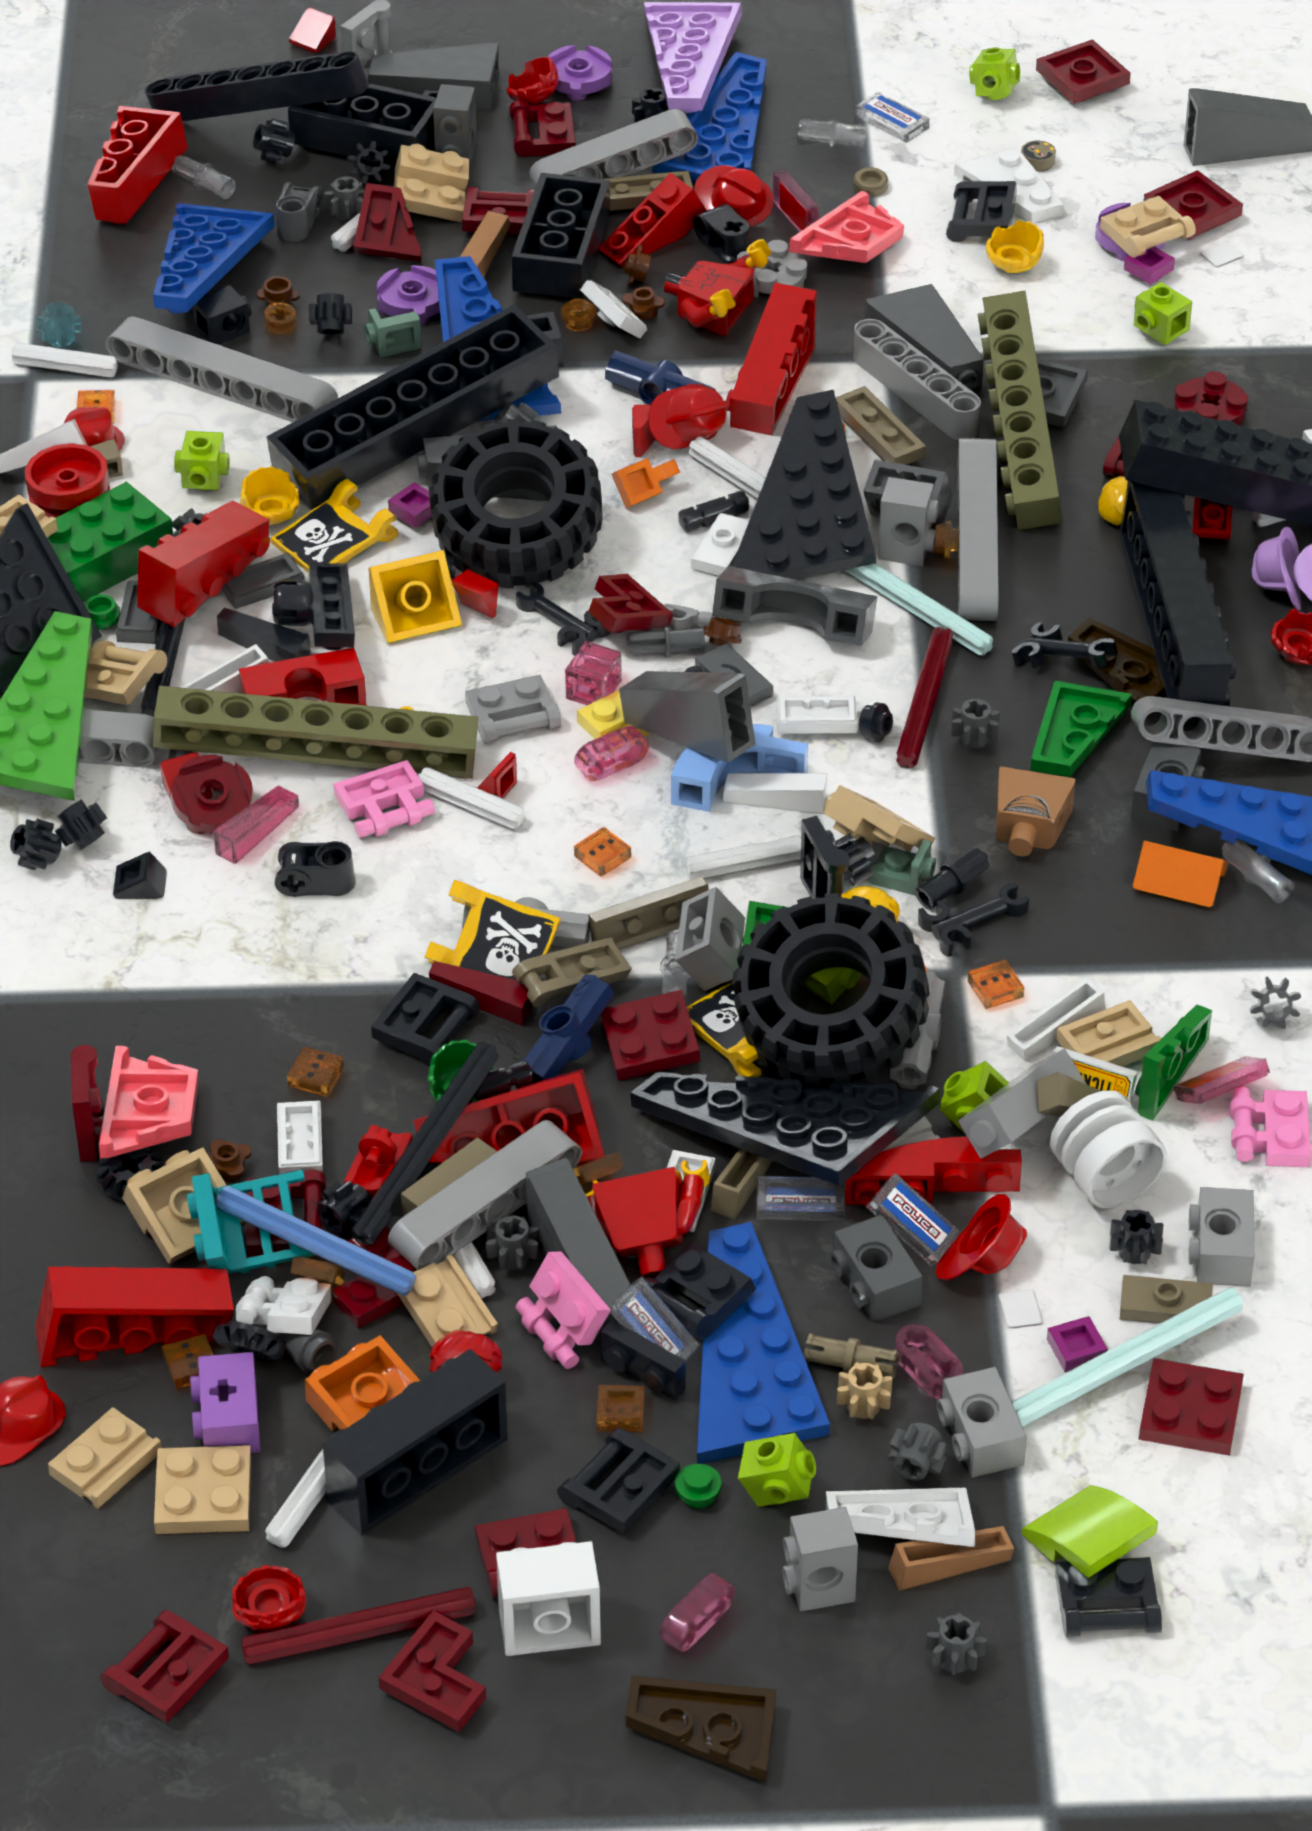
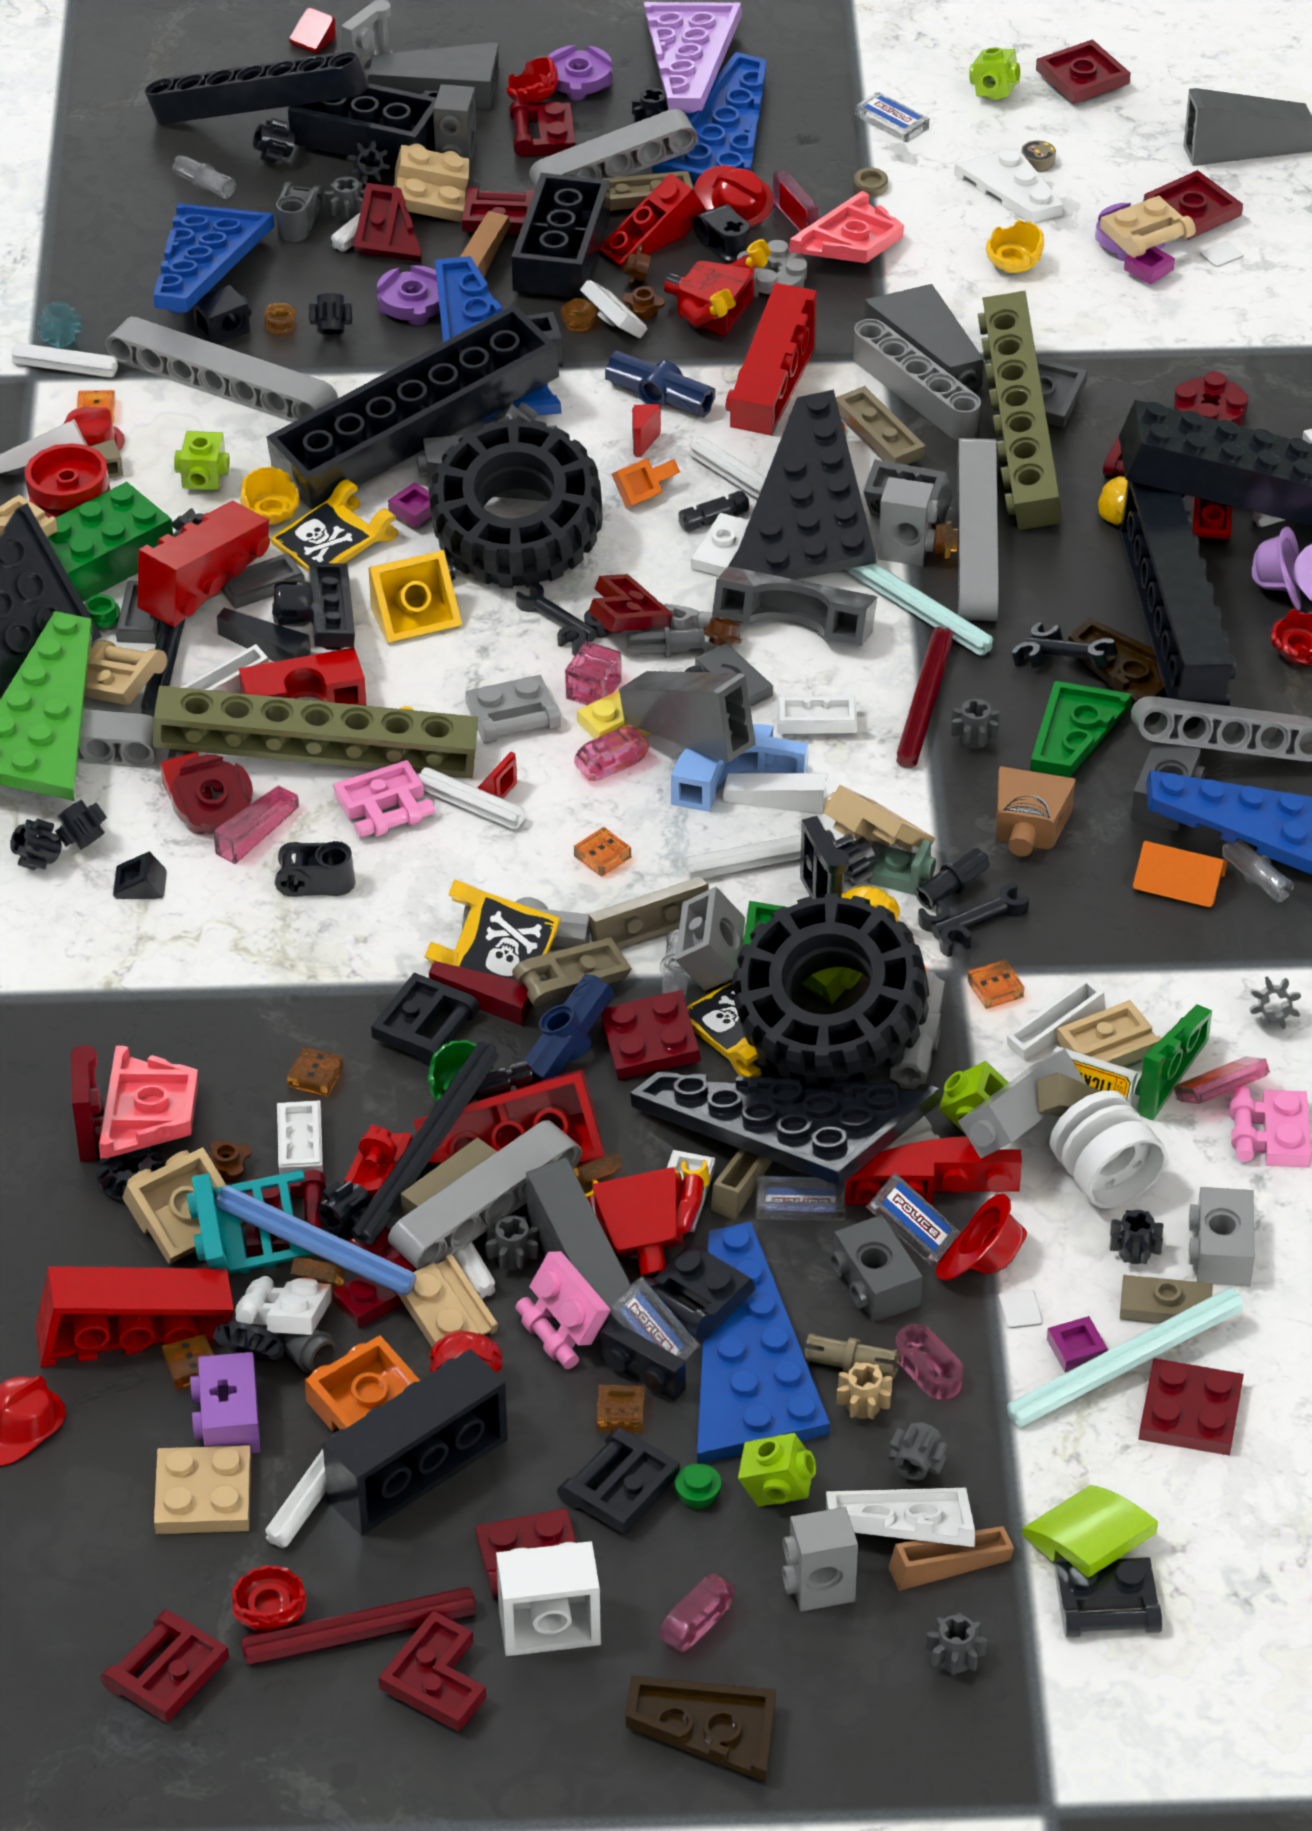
tan plate [48,1407,162,1509] -> none
red wedge [87,105,188,224] -> none
reddish brown plate [257,276,300,309] -> none
sand green bracket [364,308,422,358] -> none
red slope [452,569,499,618] -> none
red piece [647,384,731,449] -> none
clear axle [798,119,867,148] -> none
black plate [859,702,893,742] -> none
light grey brick [937,1367,1027,1478] -> none
black plate [946,181,1017,242] -> none
lime brick [1133,282,1193,345] -> none

